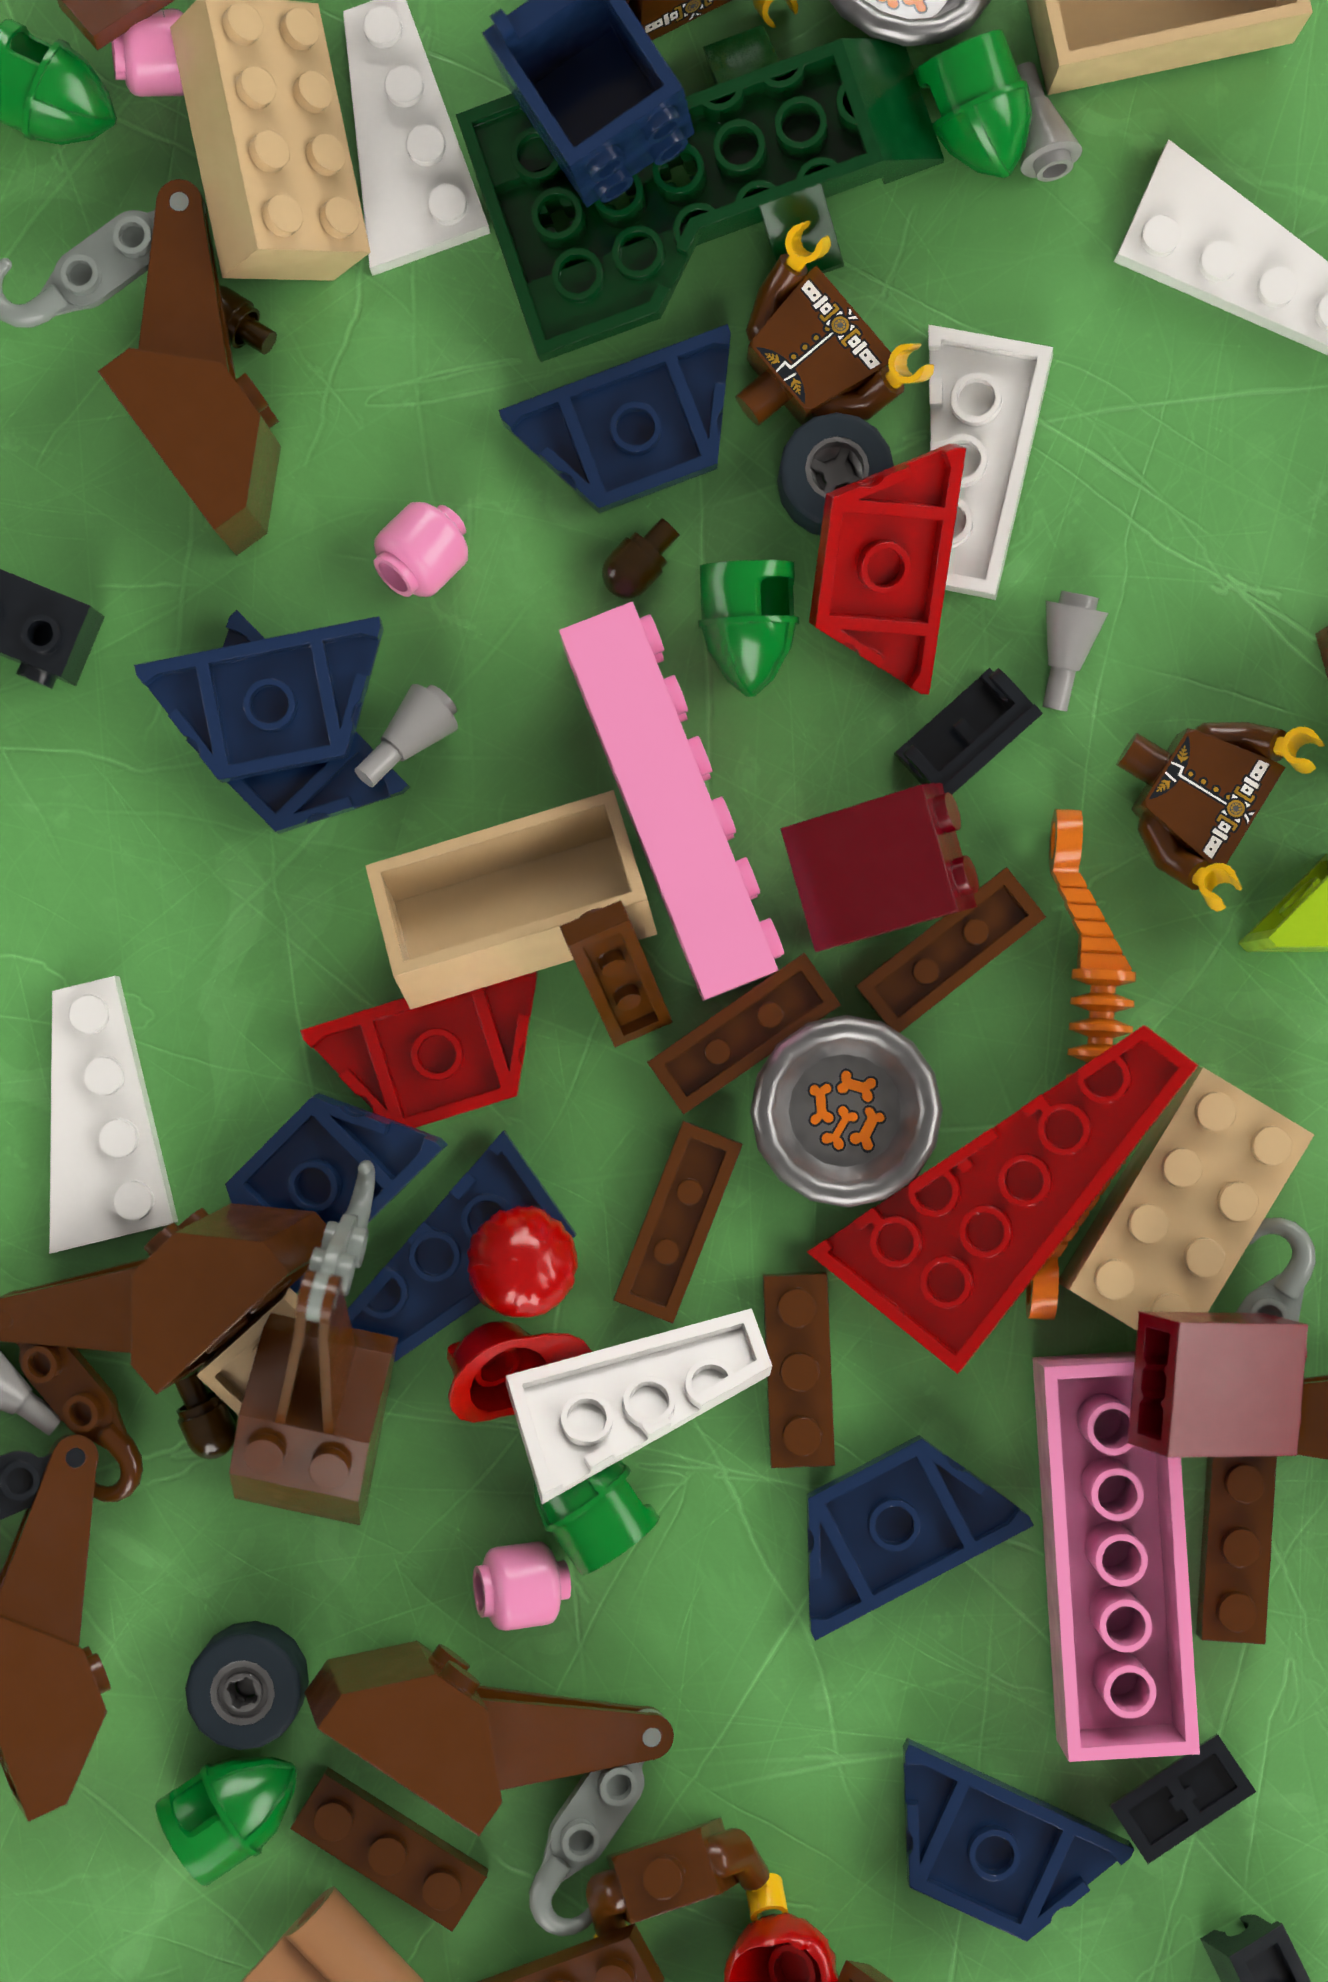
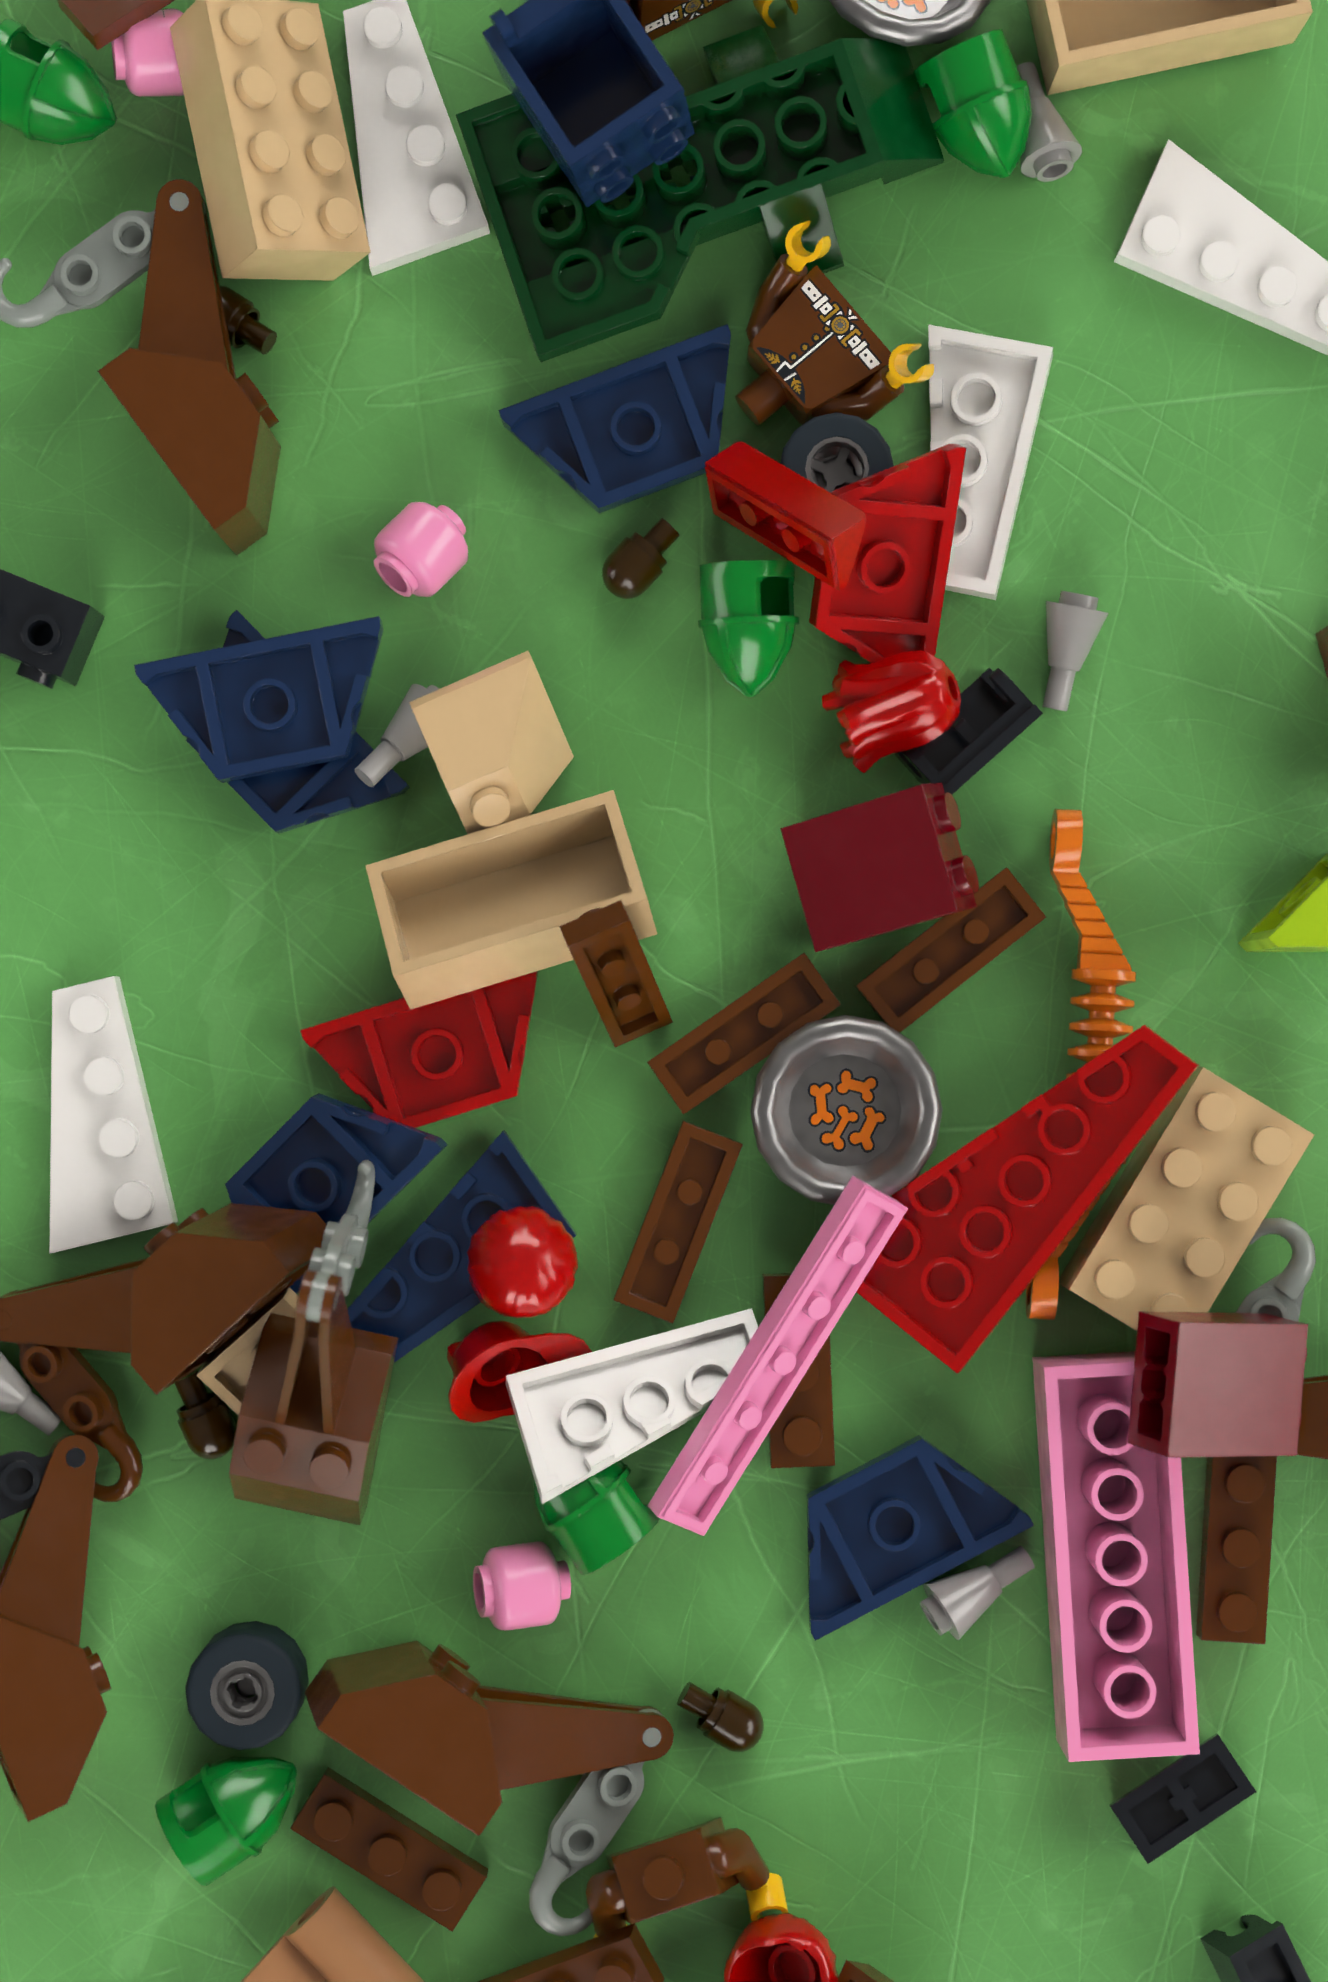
bright pink brick [559,601,784,1002] -> none
dark blue wing [903,1738,1134,1942] -> none
reddish brown torso [1116,722,1325,911] -> none
none -> tan slope [409,651,574,834]
none -> bright pink tile [647,1176,908,1536]
none -> dark brown cylinder [677,1682,764,1752]
none -> red slope [705,441,866,591]
none -> red piece [822,650,961,774]
none -> light grey cone [920,1546,1035,1640]

